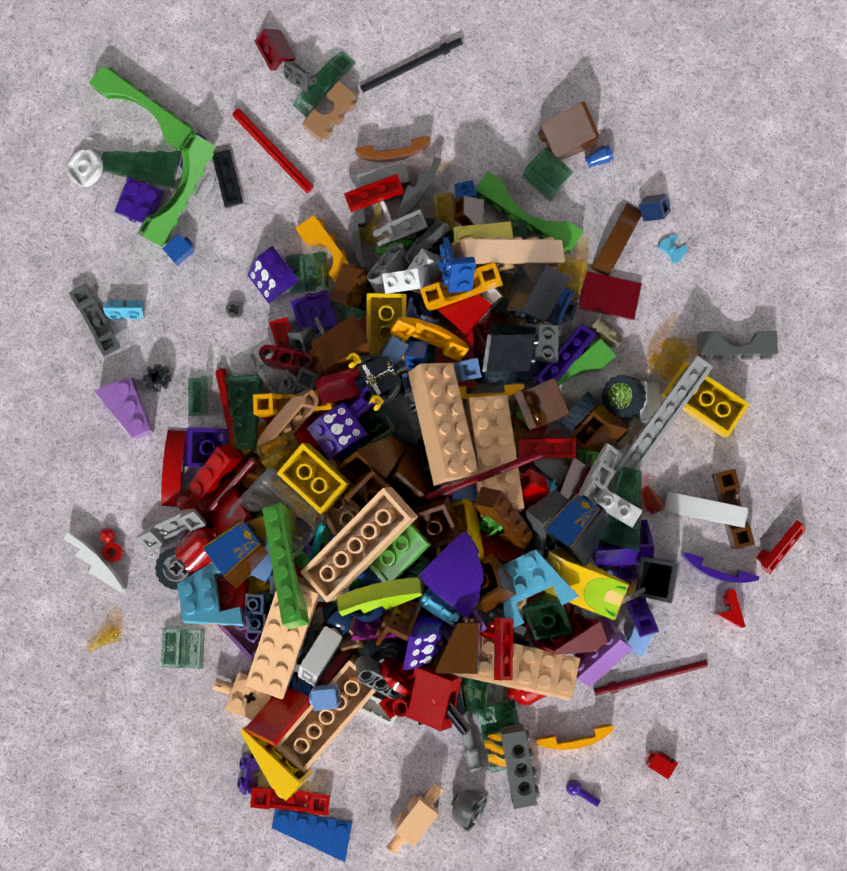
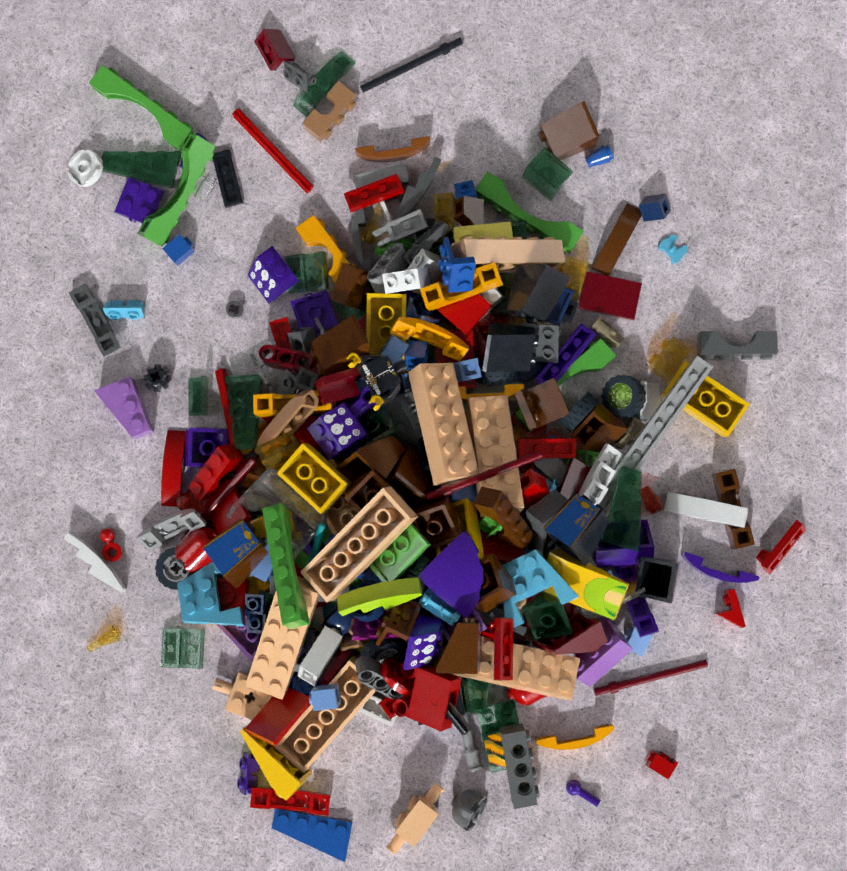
white brick [595,488,642,528] -> none

